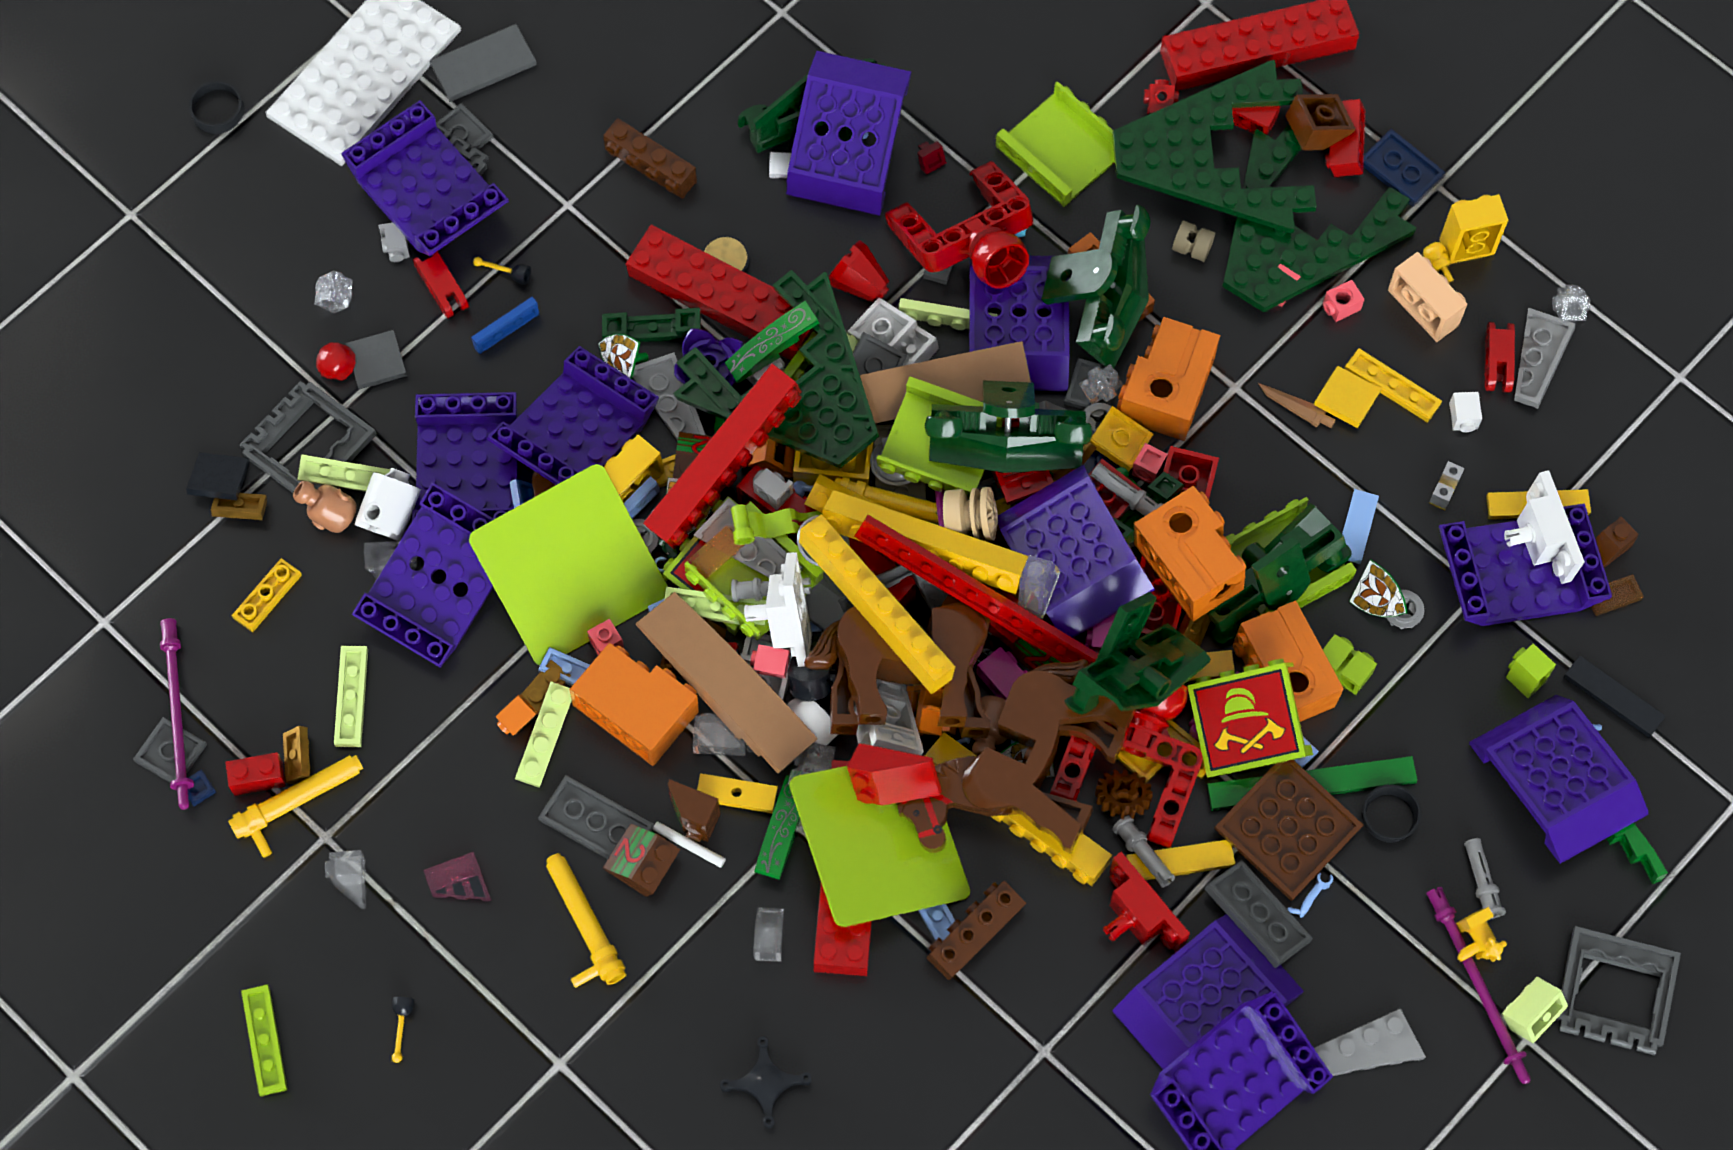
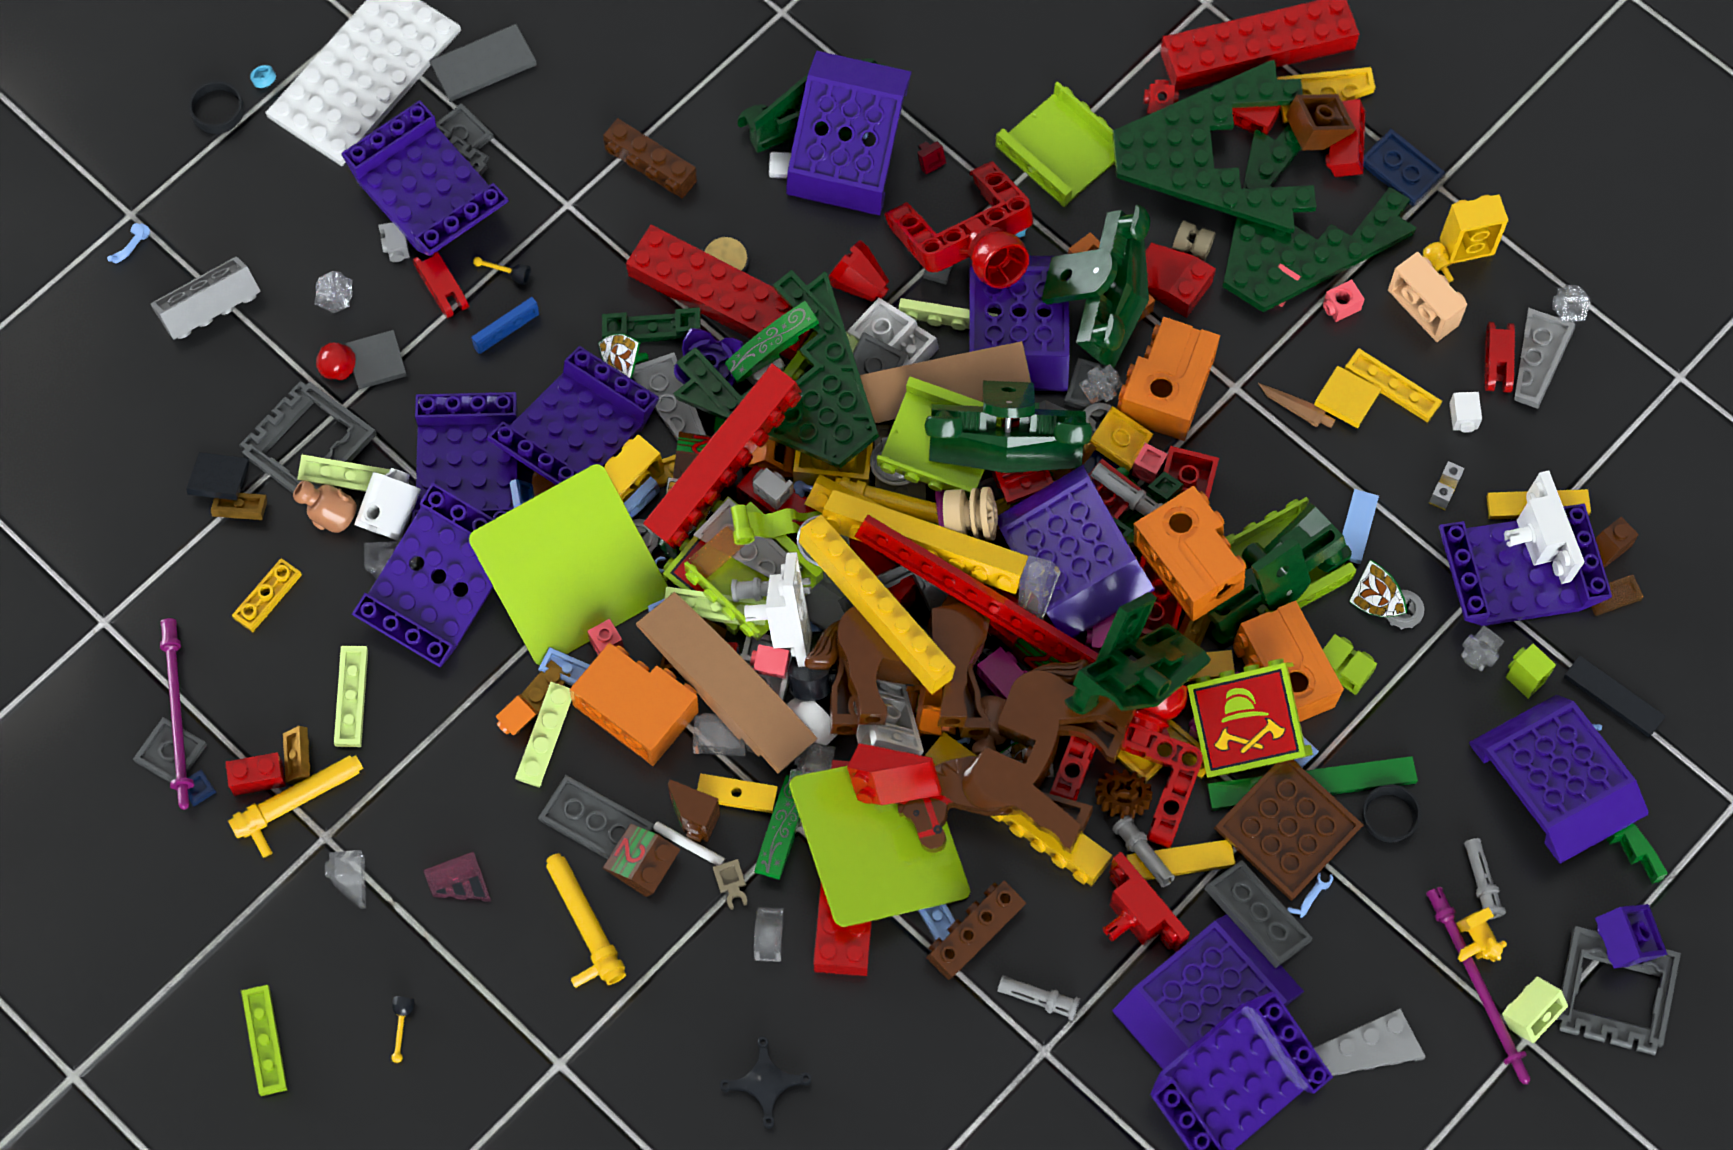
none -> light blue piece [107,223,150,263]
none -> light grey slope [150,256,261,339]
none -> medium azure tile [250,65,276,88]
none -> dark tan plate [713,859,747,910]
none -> light grey pin [997,975,1080,1021]
none -> red slope [1146,243,1216,318]
none -> yellow wing [1277,67,1375,123]
none -> clear brick [1461,626,1504,672]
none -> dark purple slope [1595,904,1667,969]

